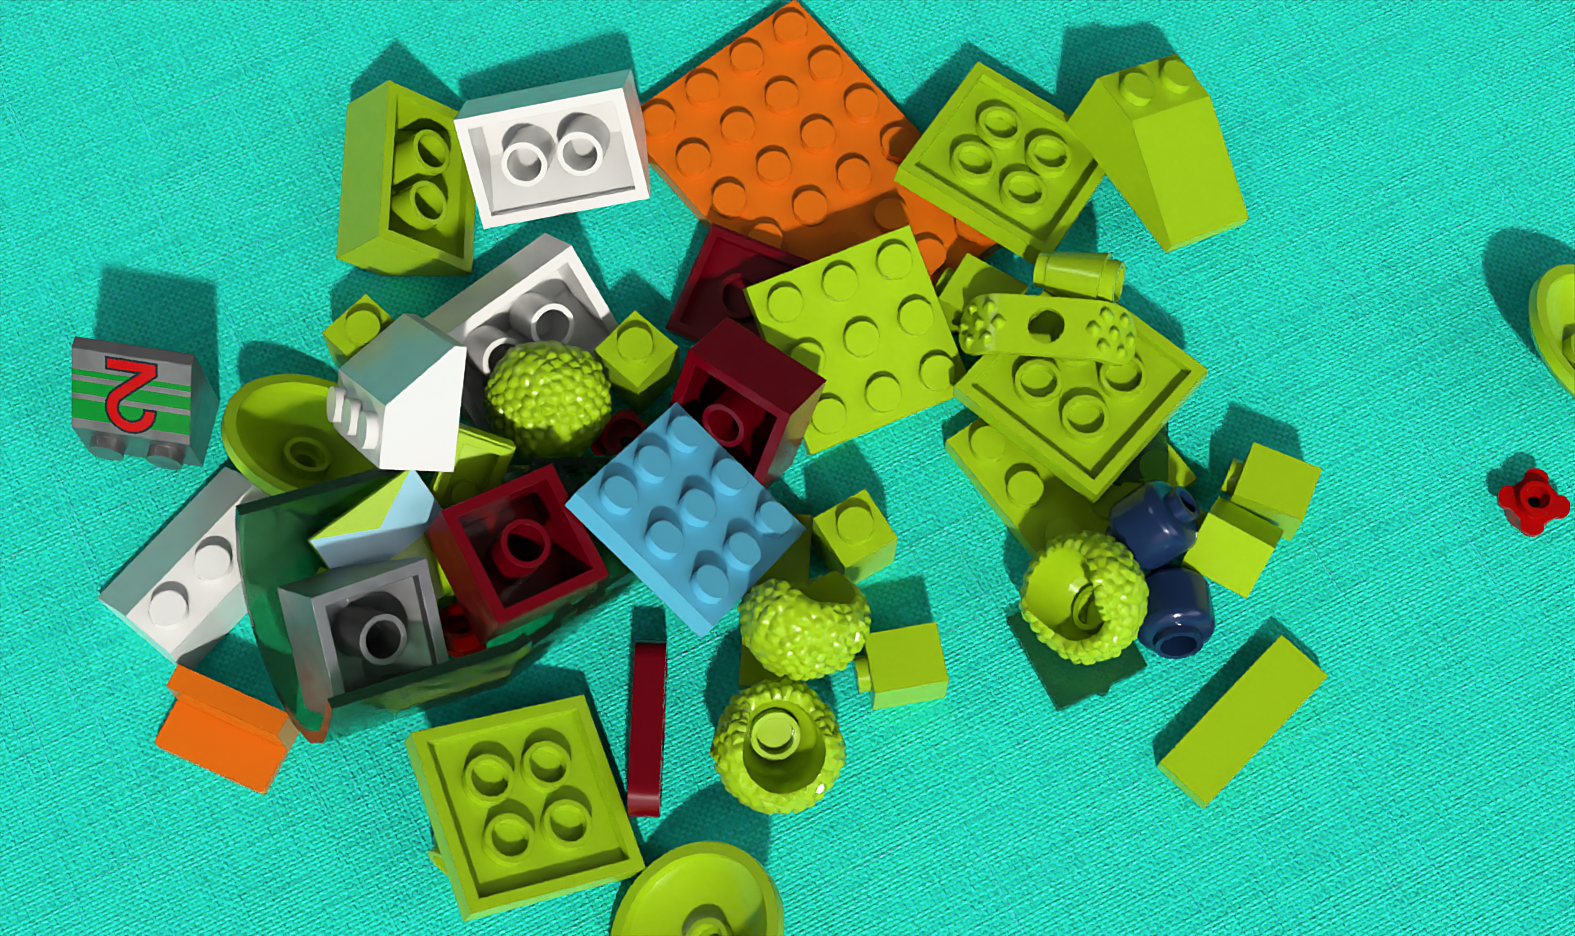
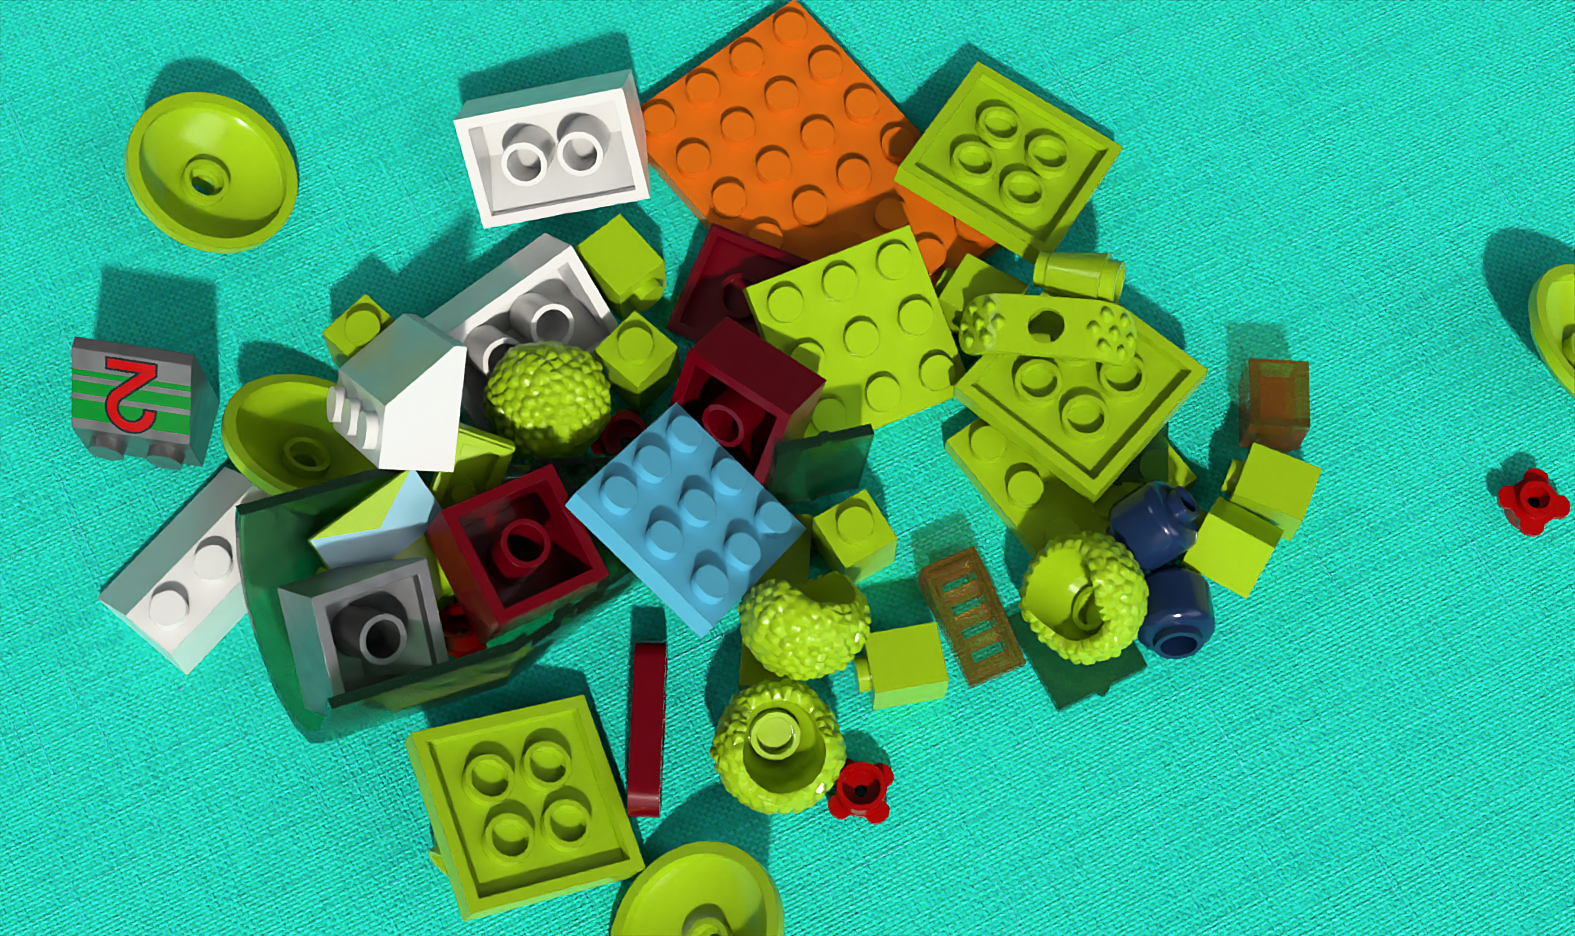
orange panel [155,664,300,795] -> none
lime slope [336,80,476,277] -> none
lime slope [1067,53,1249,253] -> none
lime tile [1157,634,1329,810] -> none
none -> lime dish [124,92,298,254]
none -> lime brick [575,213,667,321]
none -> clear green piece [765,423,875,506]
none -> red plate [828,758,894,825]
none -> clear orange slope [918,546,1026,689]
none -> clear orange brick [1238,358,1310,454]

